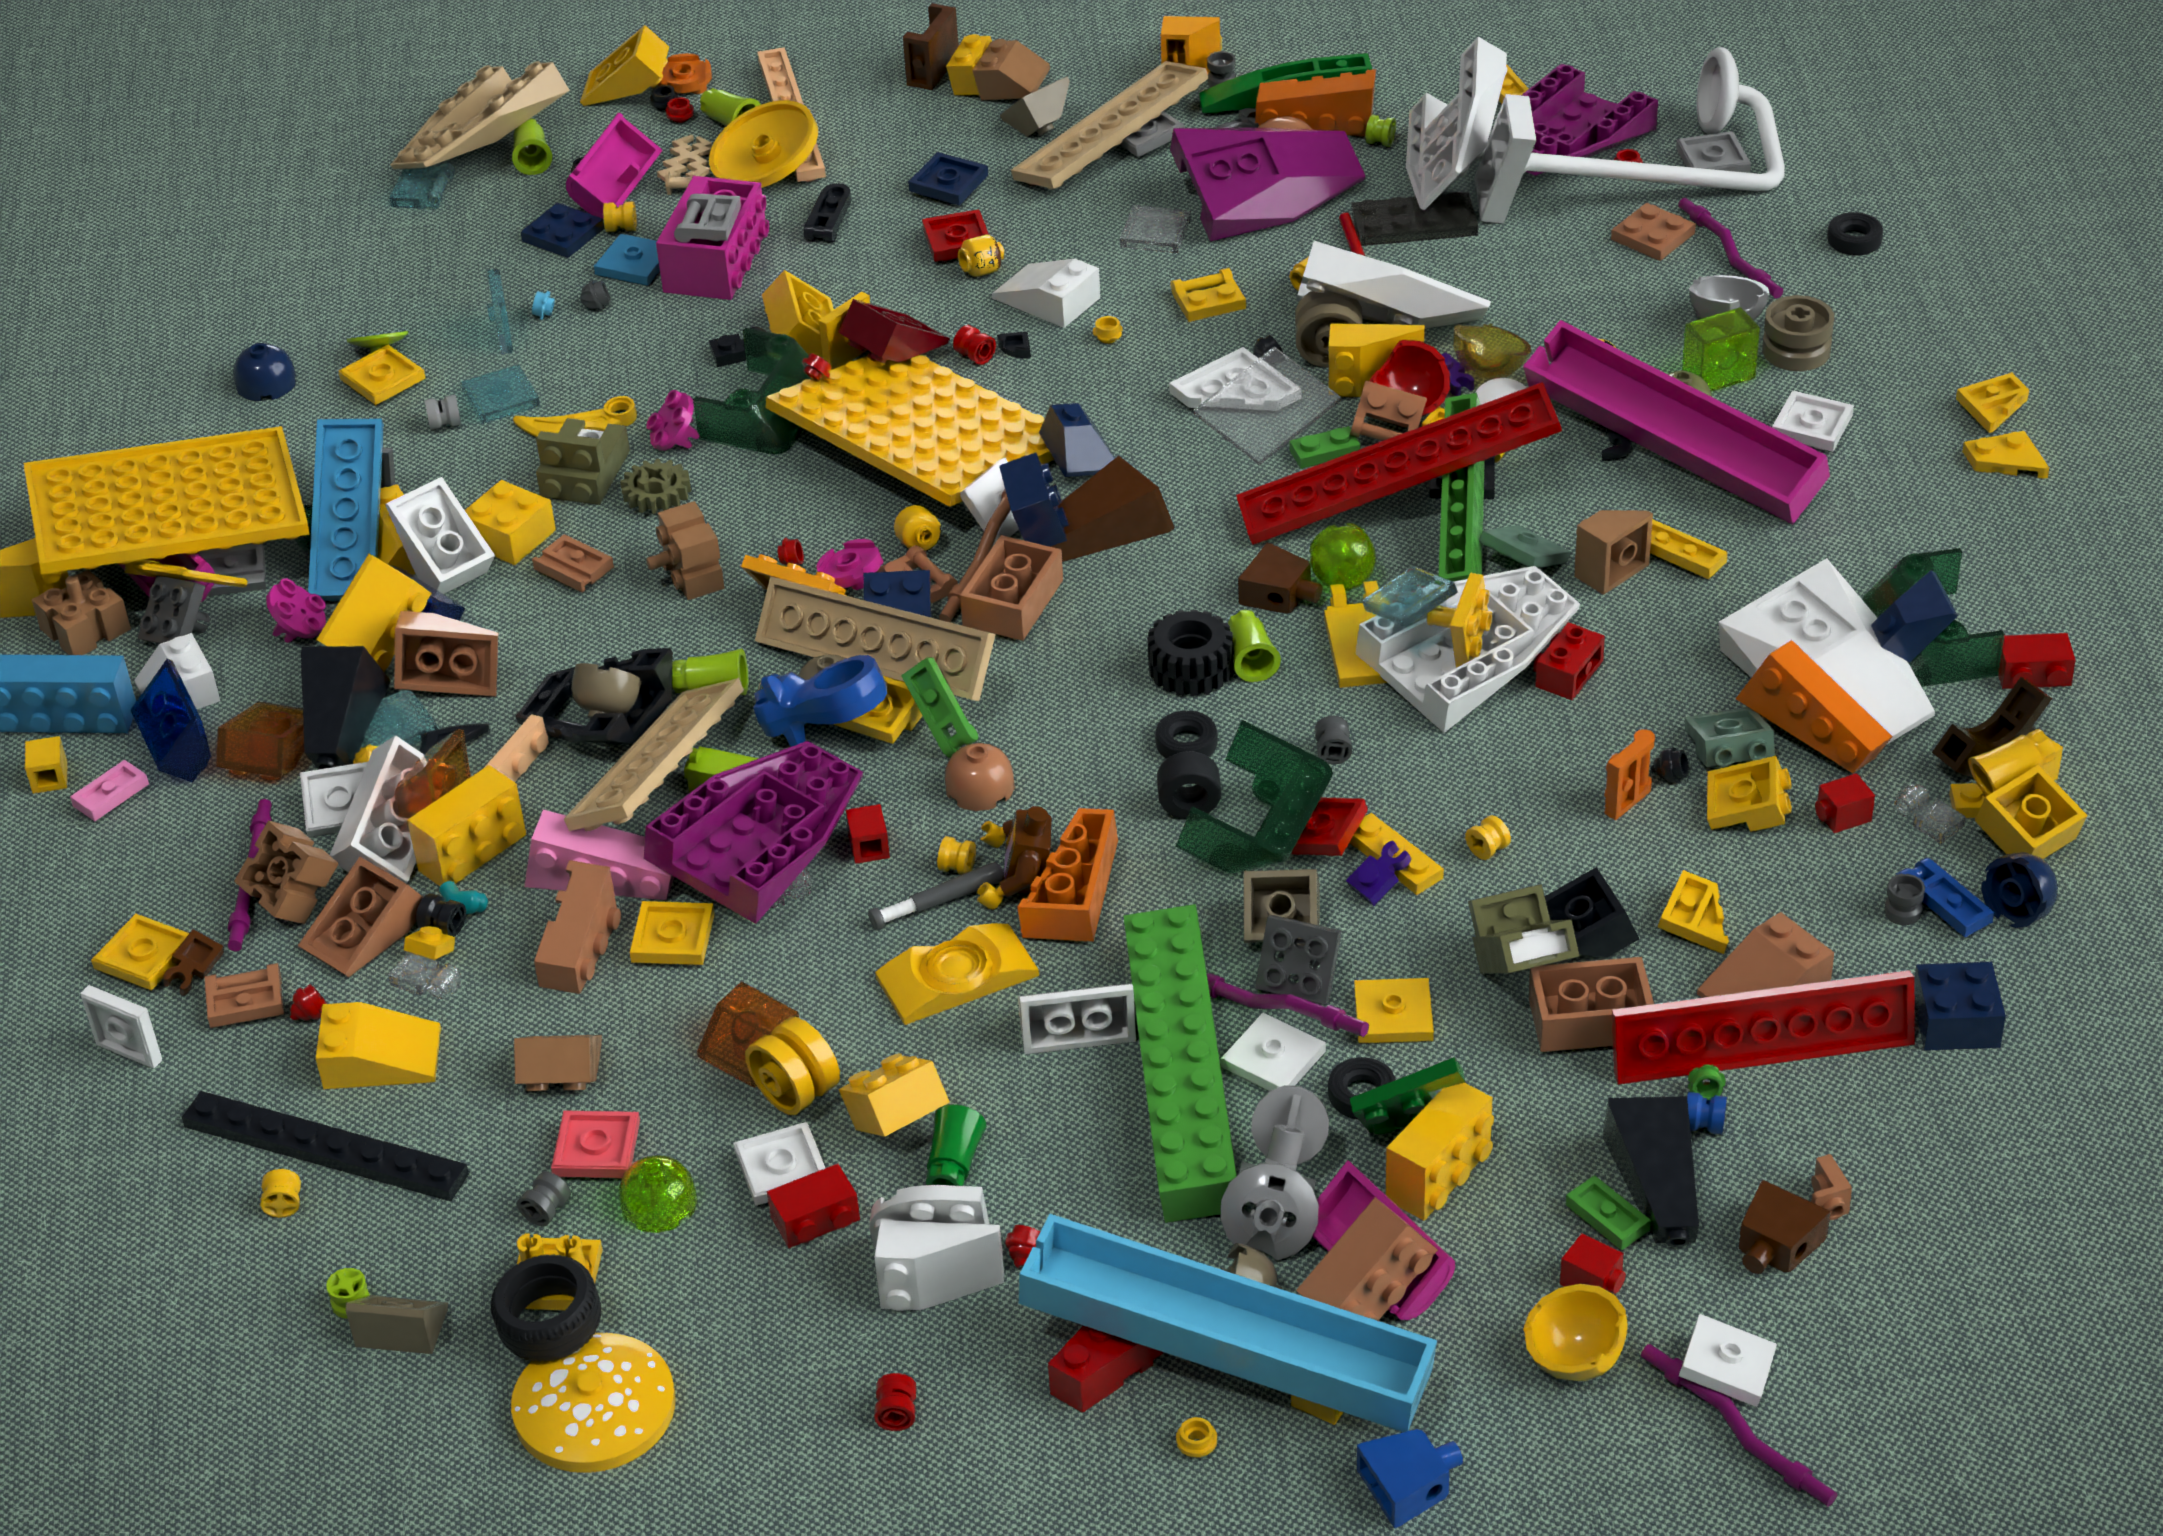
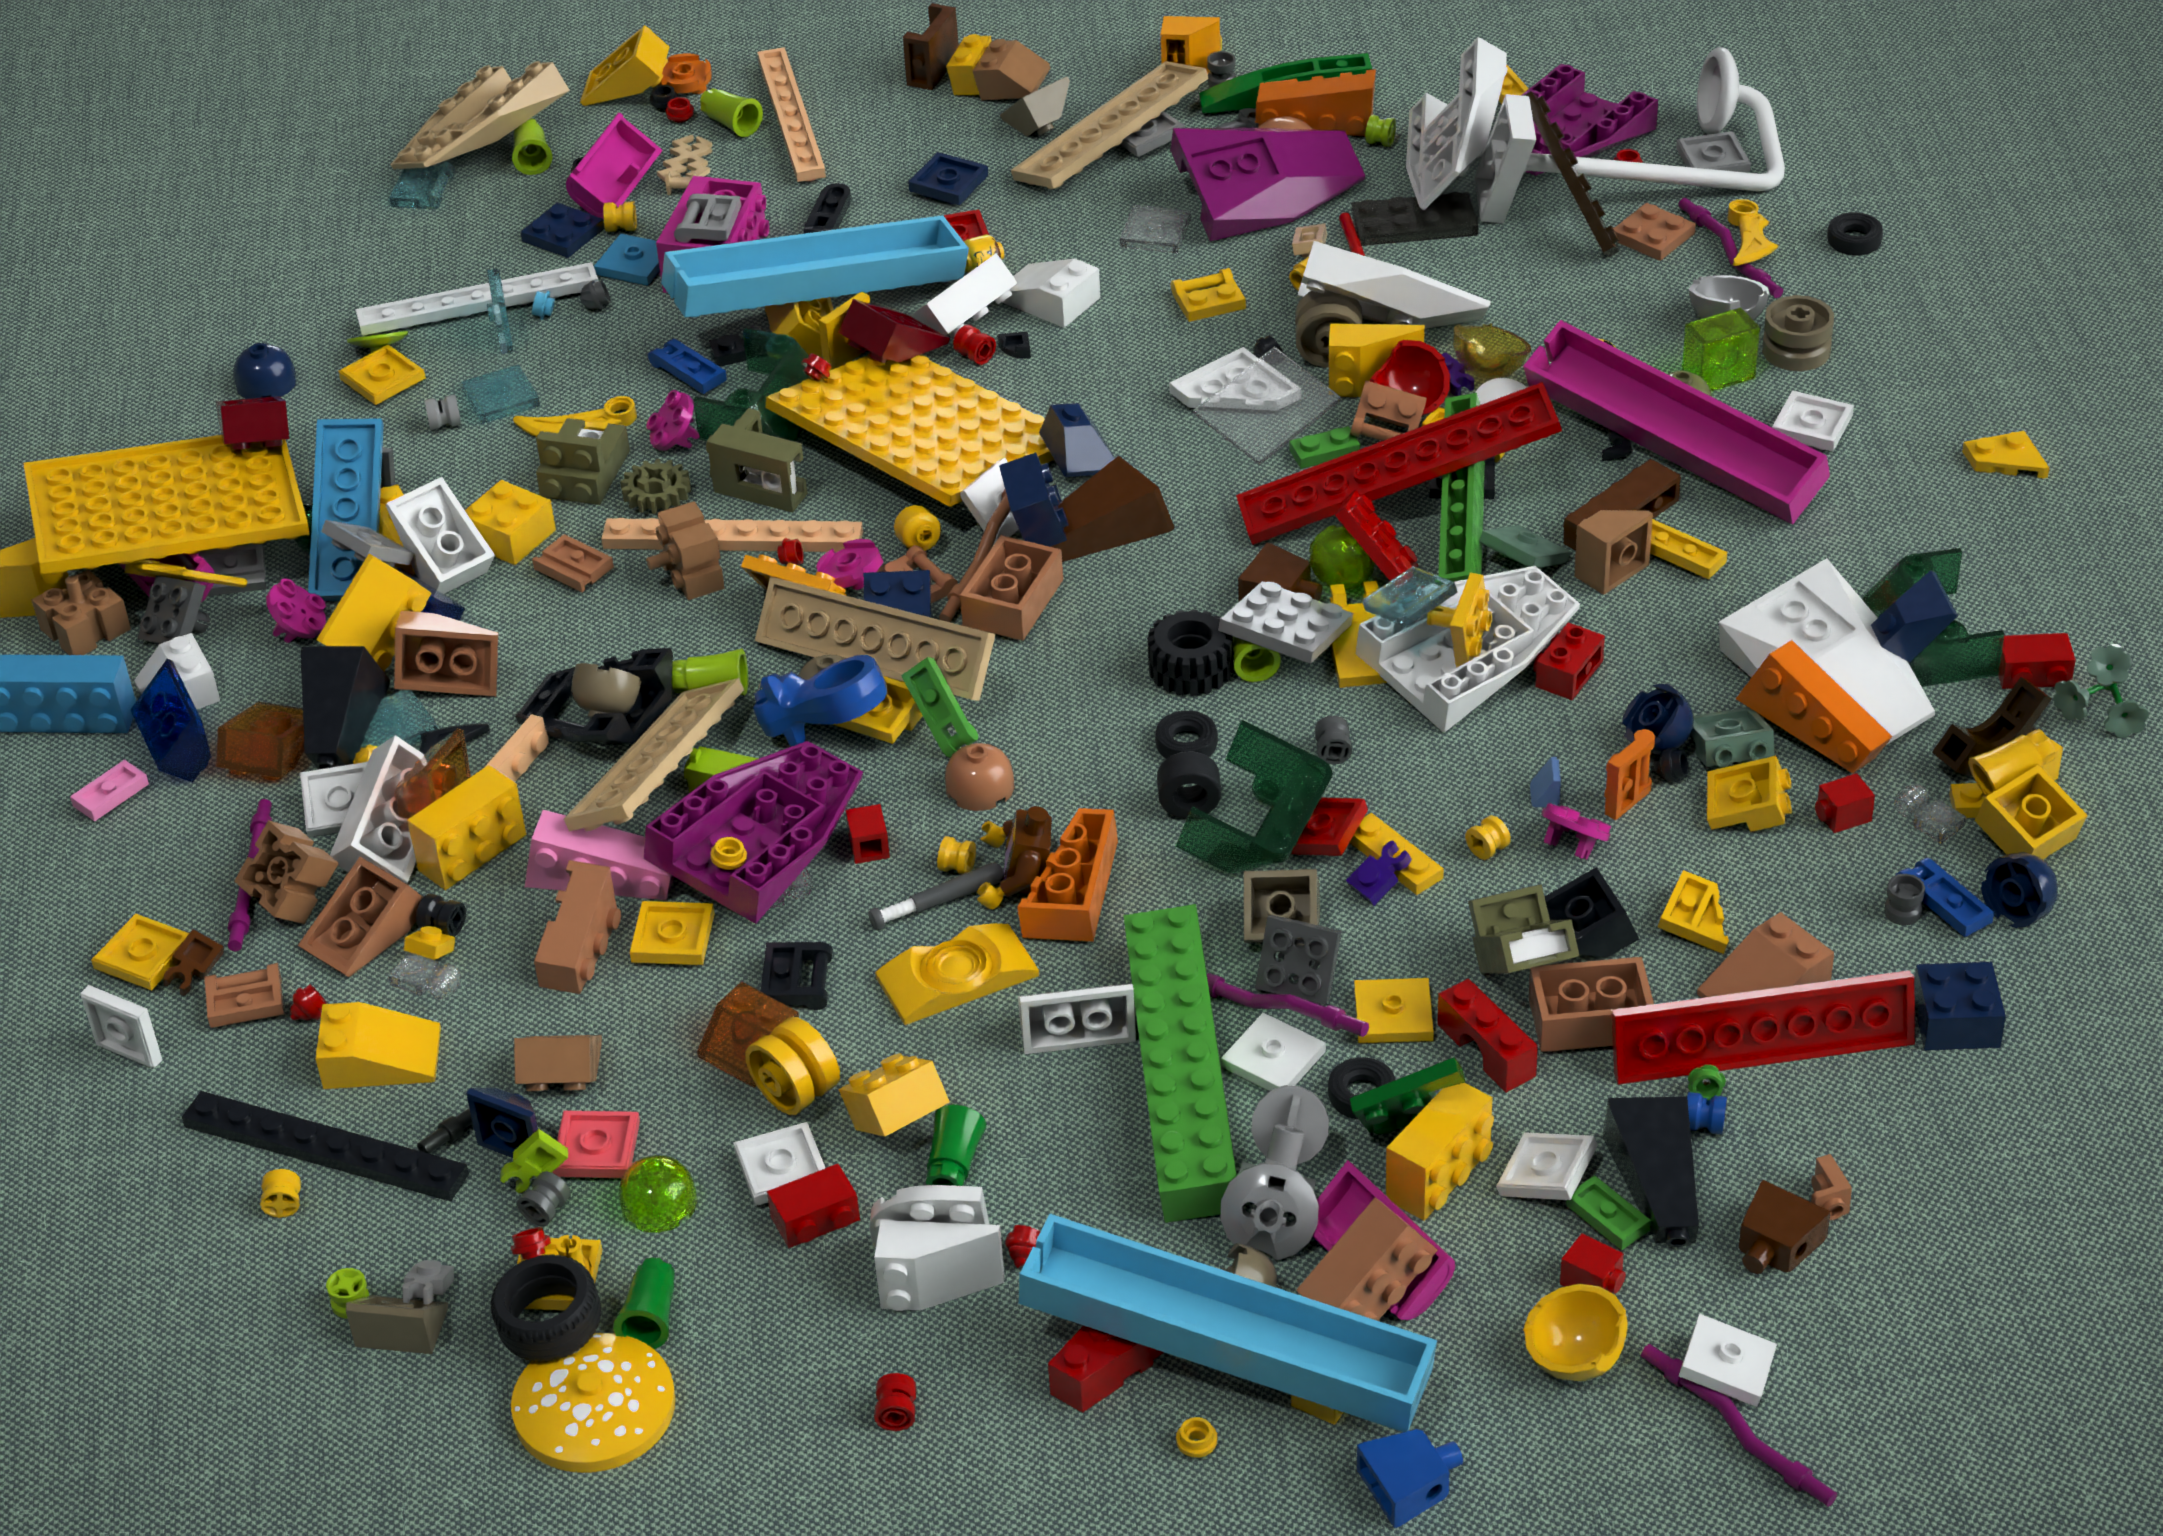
yellow brick [25,736,67,794] -> none
teal arm [439,881,488,915] -> none
yellow dish [709,100,818,188] -> none
yellow plate [1093,316,1123,344] -> none
yellow wing [1956,372,2029,433] -> none
none -> dark red slope [216,396,290,450]
none -> light grey plate [321,520,414,567]
none -> white plate [356,262,598,336]
none -> light grey plate [402,1260,454,1305]
none -> pearl dark grey bar [417,1108,473,1154]
none -> dark blue slope [466,1088,538,1158]
none -> lime plate [500,1129,568,1193]
none -> red plate [511,1227,551,1259]
none -> light nougat plate [601,518,863,552]
none -> green plant [613,1257,675,1349]
none -> blue plate [648,339,727,394]
none -> medium azure piece [661,215,969,317]
none -> olive brick [706,408,808,513]
none -> yellow plate [710,837,747,870]
none -> black plate [760,942,833,1010]
none -> white slope [910,253,1017,338]
none -> light grey plate [1218,581,1353,664]
none -> tan plate [1292,223,1327,258]
none -> red plate [1335,490,1419,592]
none -> red arch [1437,978,1538,1093]
none -> white plate [1496,1133,1598,1200]
none -> dark brown plate [1523,91,1620,257]
none -> medium blue slope [1530,757,1561,807]
none -> dark pink plate [1541,803,1612,860]
none -> reddish brown brick [1563,459,1681,551]
none -> dark blue cylinder [1622,683,1694,755]
none -> yellow piece [1727,199,1778,266]
none -> sand green plant [2053,644,2149,738]

